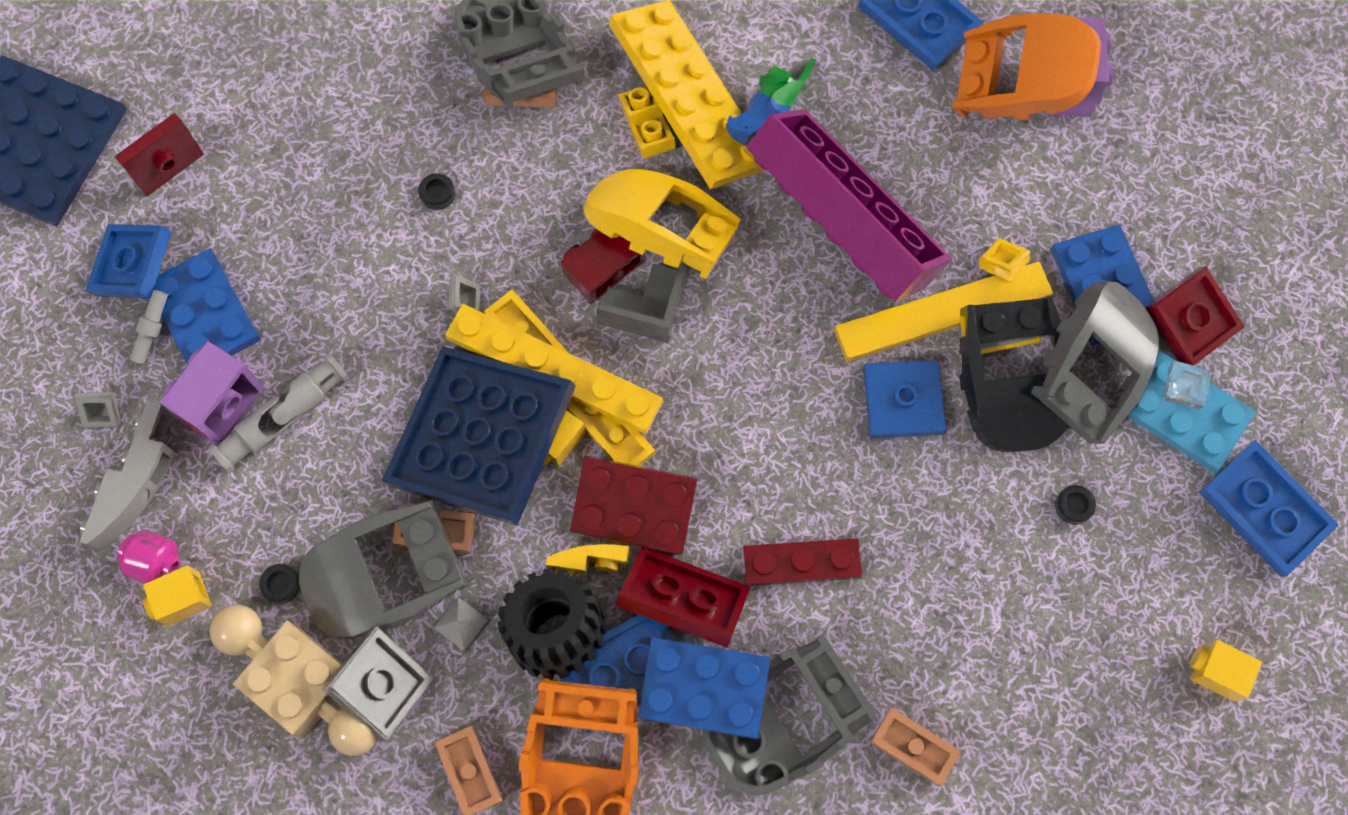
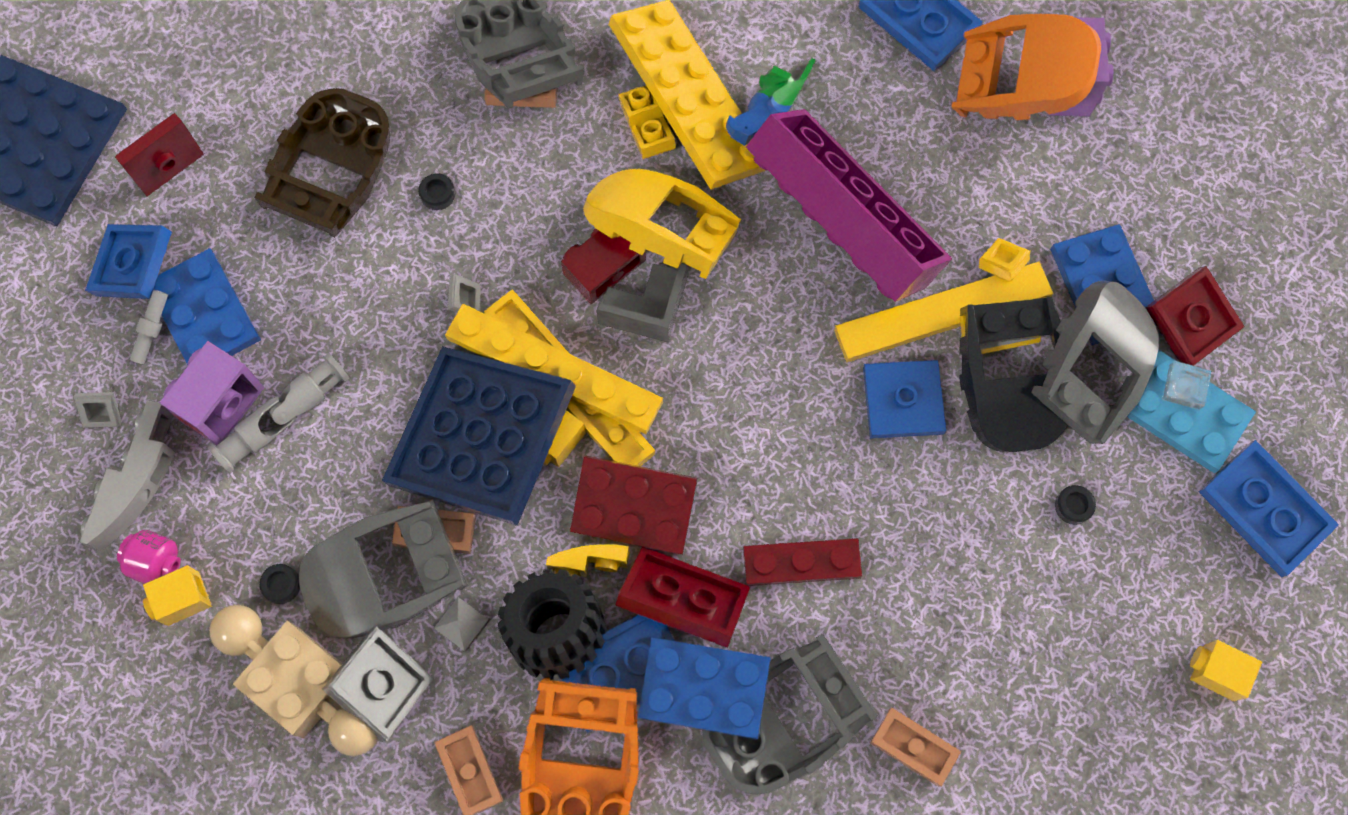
none -> dark brown slope [254,88,390,238]

